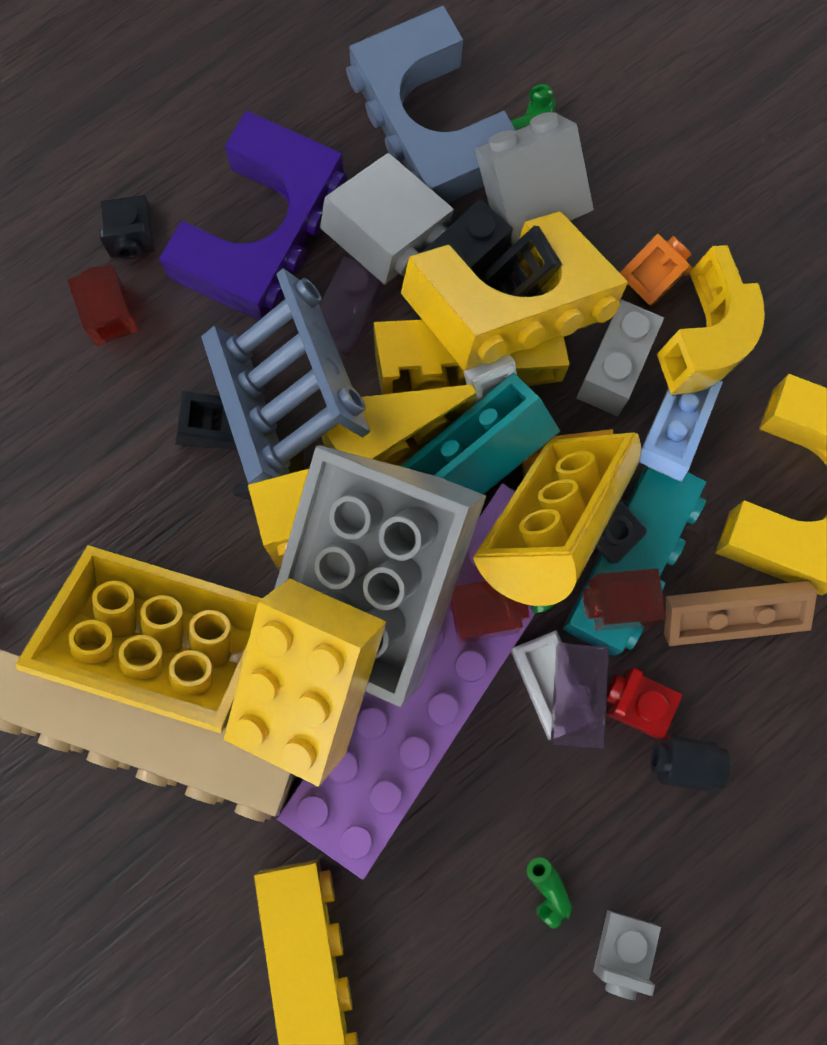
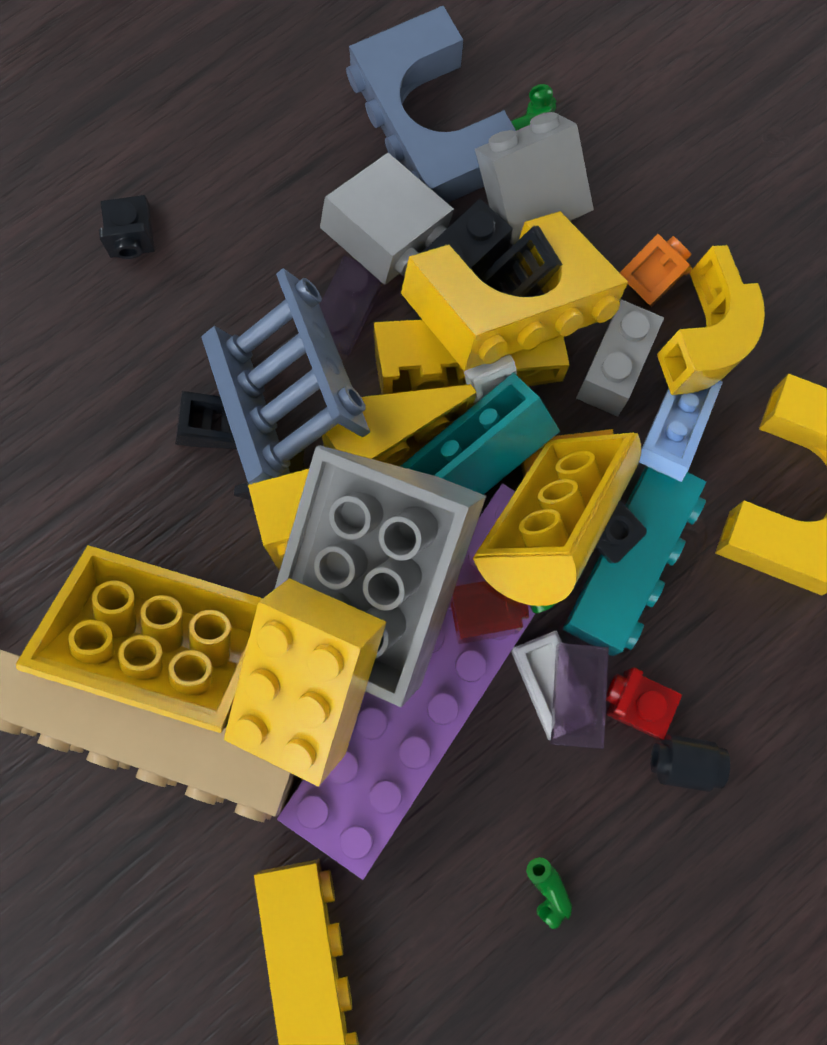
clear red brick [67,264,139,346] -> none
dark purple arch [159,110,347,321] -> none
clear red brick [583,568,666,631] -> none
light grey bracket [593,910,661,1000] -> none
medium nougat plate [664,581,817,646] -> none

